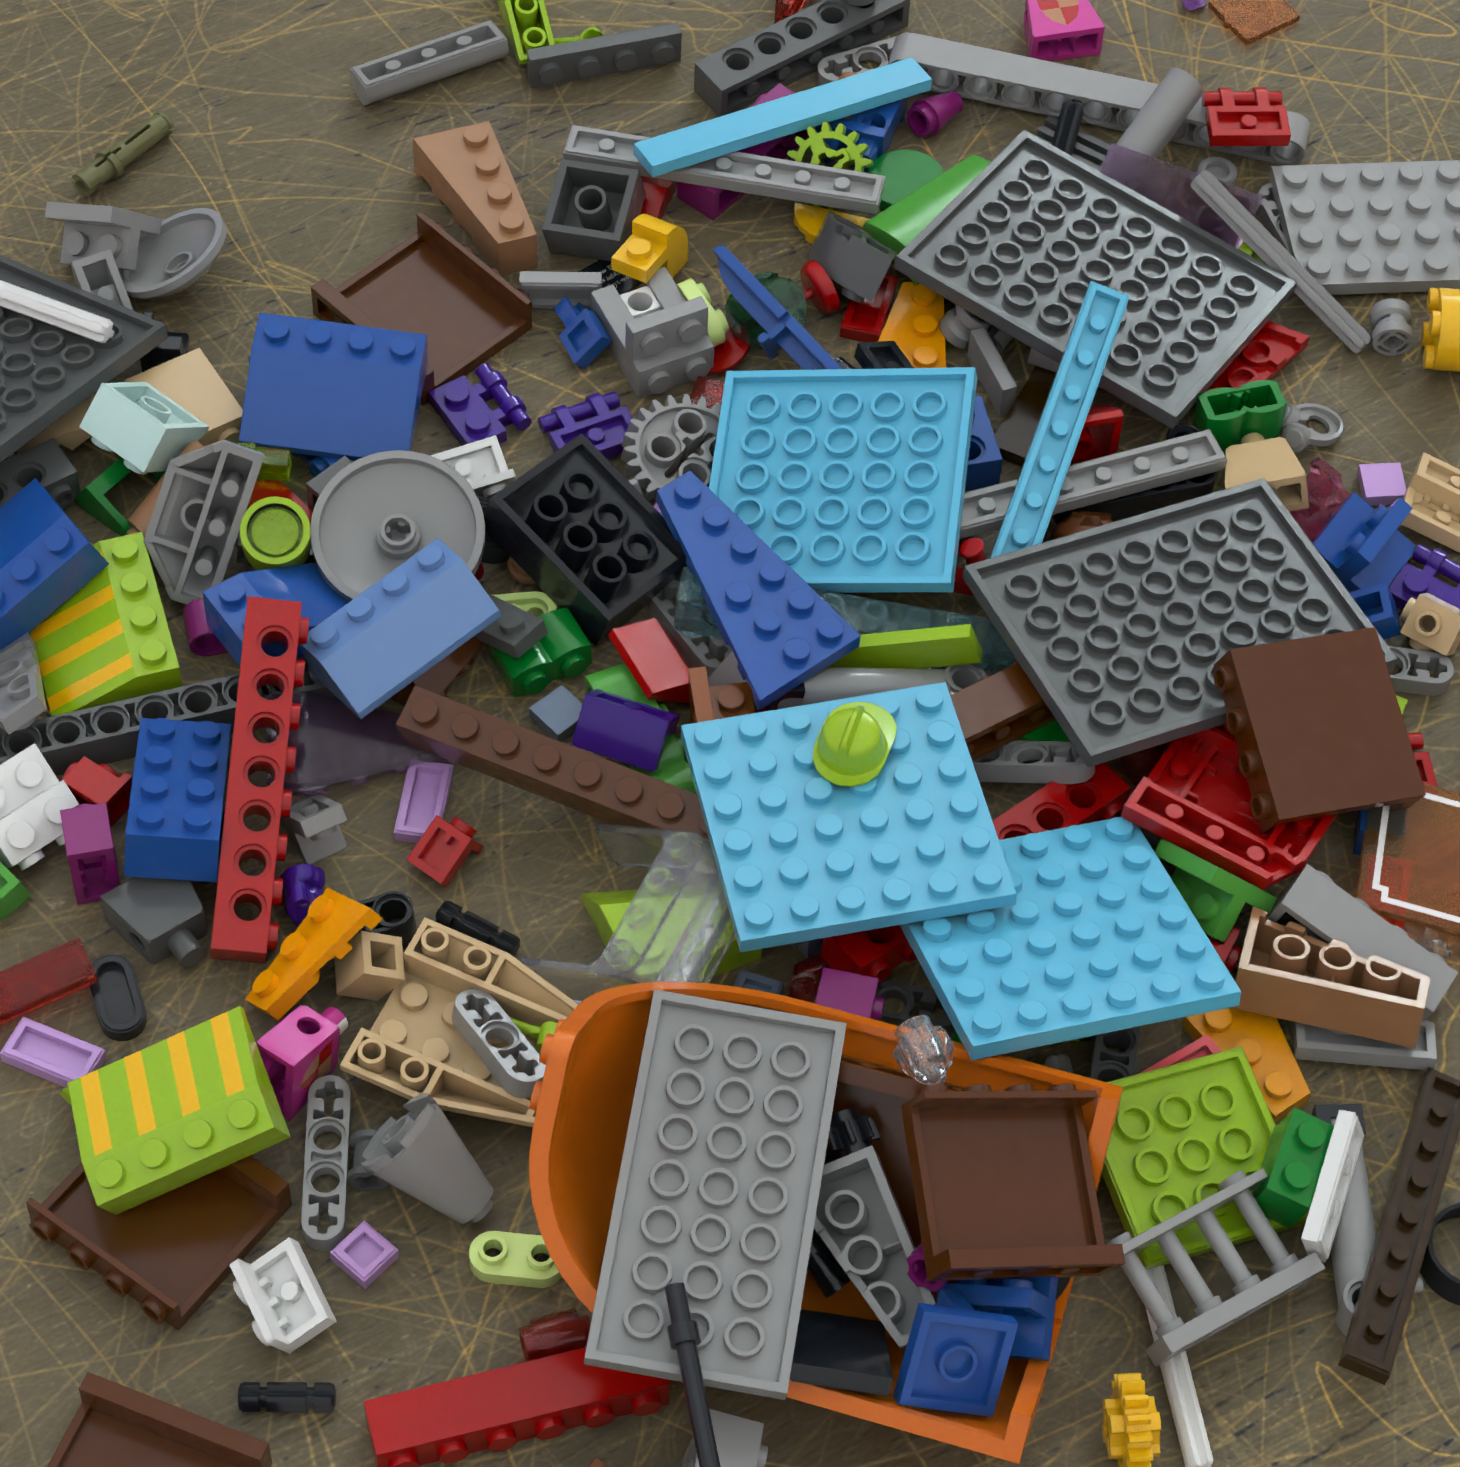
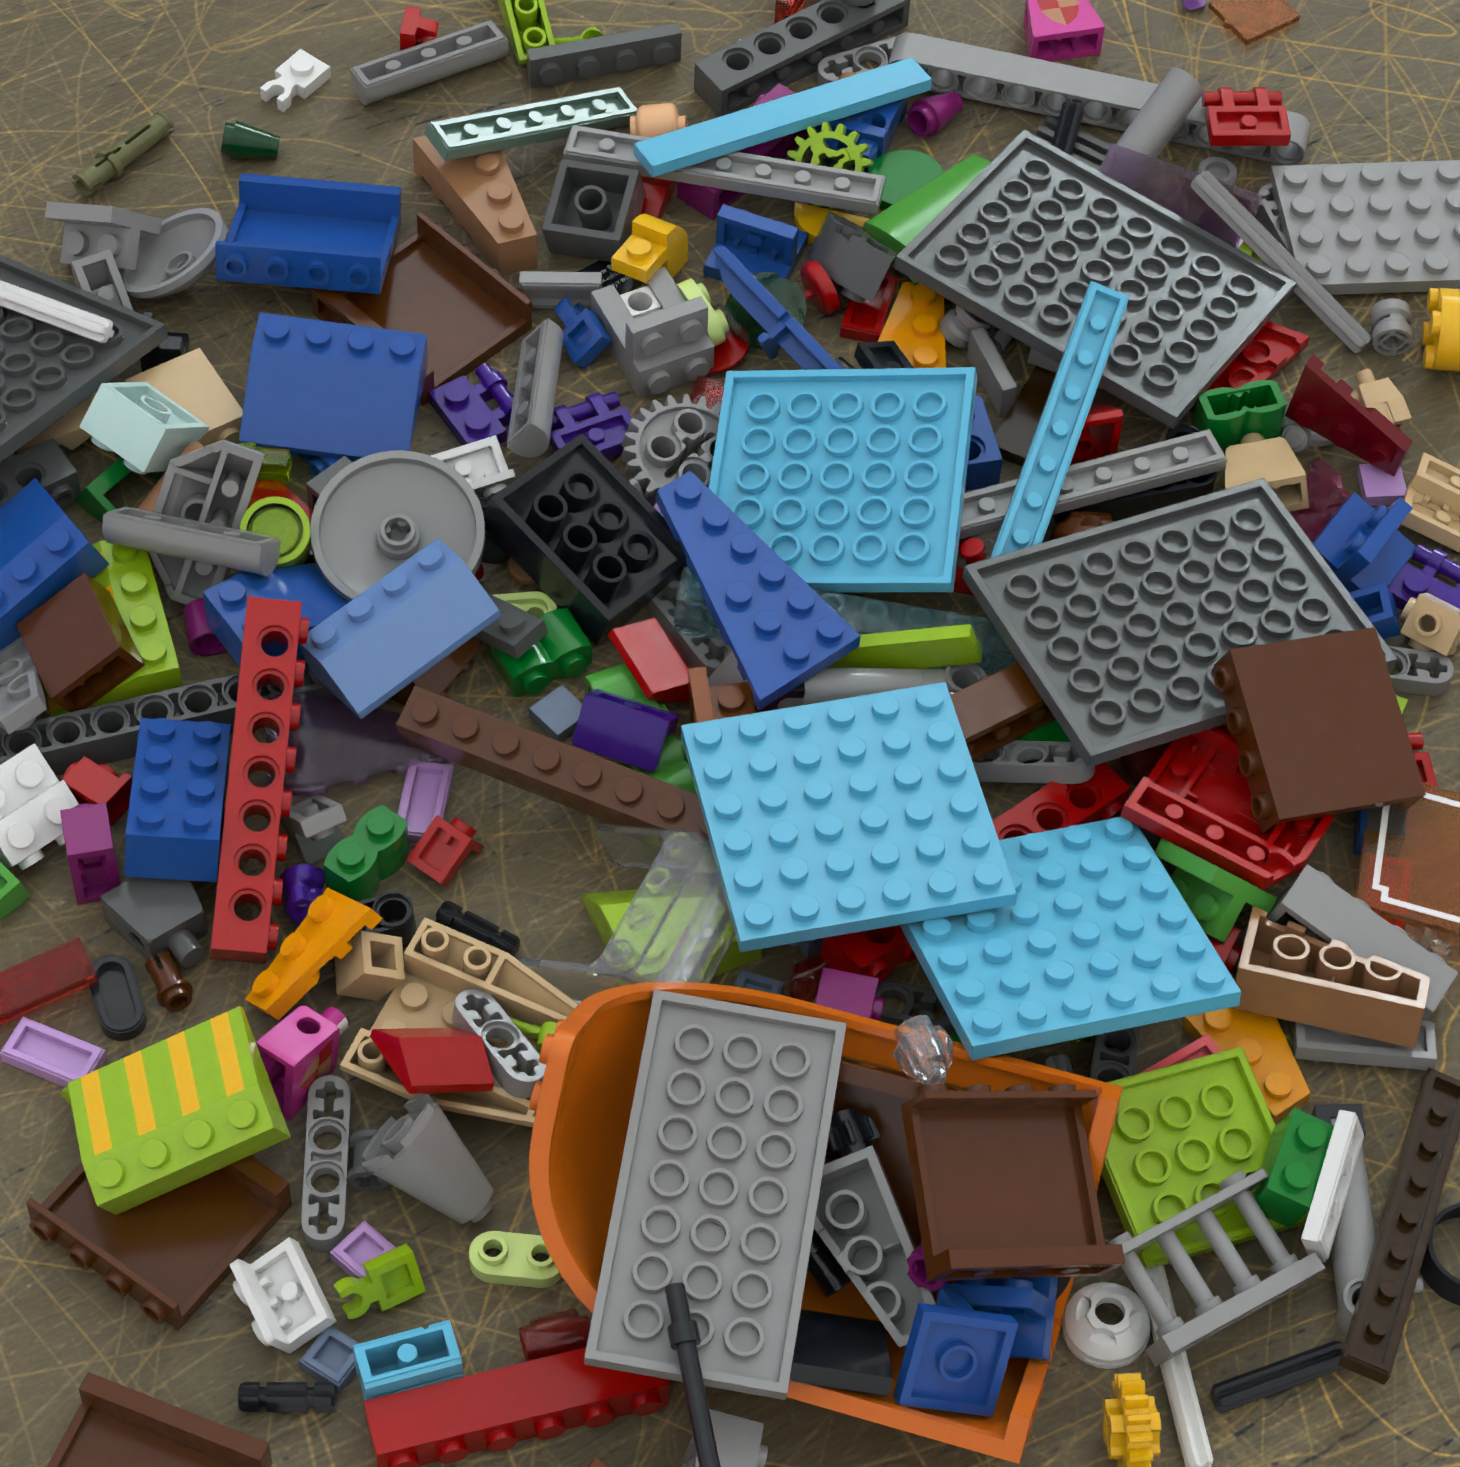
lime piece [813,702,897,787] -> none
none -> reddish brown brick [16,572,145,712]
none -> light grey brick [102,506,281,576]
none -> reddish brown pin [145,951,193,1012]
none -> blue panel [215,173,402,294]
none -> dark green cone [221,120,280,159]
none -> white plate [260,49,331,113]
none -> sand blue tile [299,1326,360,1394]
none -> green brick [324,805,409,901]
none -> lime plate [333,1244,426,1319]
none -> medium azure brick [353,1320,463,1401]
none -> red slope [370,1028,495,1094]
none -> red tile [400,6,439,51]
none -> sand green tile [424,87,637,161]
none -> light grey brick [507,318,564,458]
none -> light nougat head [630,103,688,138]
none -> blue bracket [704,204,808,300]
none -> white piece [1061,1282,1151,1369]
none -> black axle [1210,1340,1344,1412]
none -> dark red wing [1285,354,1413,476]
none -> tan piece [1350,368,1412,431]

